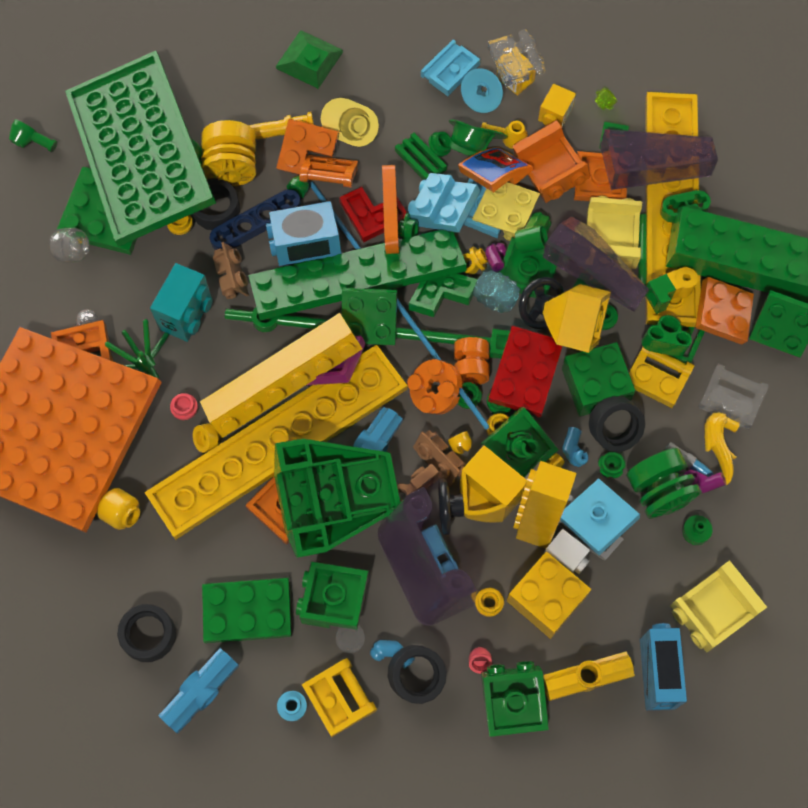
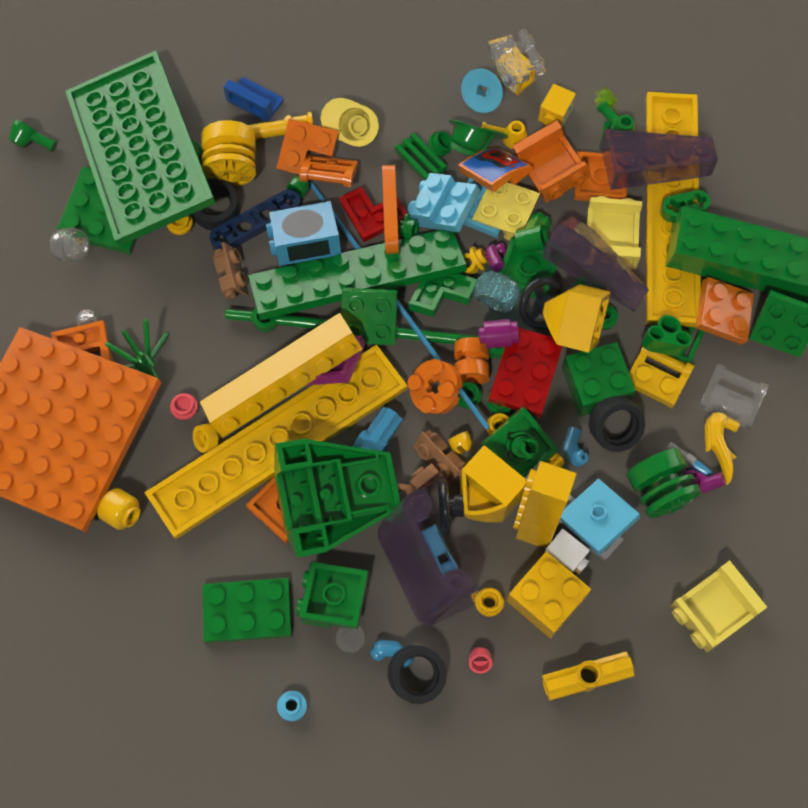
black tyre [117,604,176,662] -> none
teal brick [150,263,213,342] -> none
dark azure piece [158,648,239,734] -> none
green slope [276,30,343,89] -> none
yellow plate [302,658,378,738] -> none
medium azure plate [421,40,480,96] -> none
green plate [481,661,549,737] -> none
green plate [598,452,626,478] -> none
green bar [638,214,646,288] -> none
dark azure brick [640,623,687,710] -> none
leg [643,267,698,314] -> none
green tile [682,515,713,545] -> none
none -> blue panel [223,77,283,122]
none -> magenta brick [478,319,519,349]
none -> green bar [597,101,636,144]

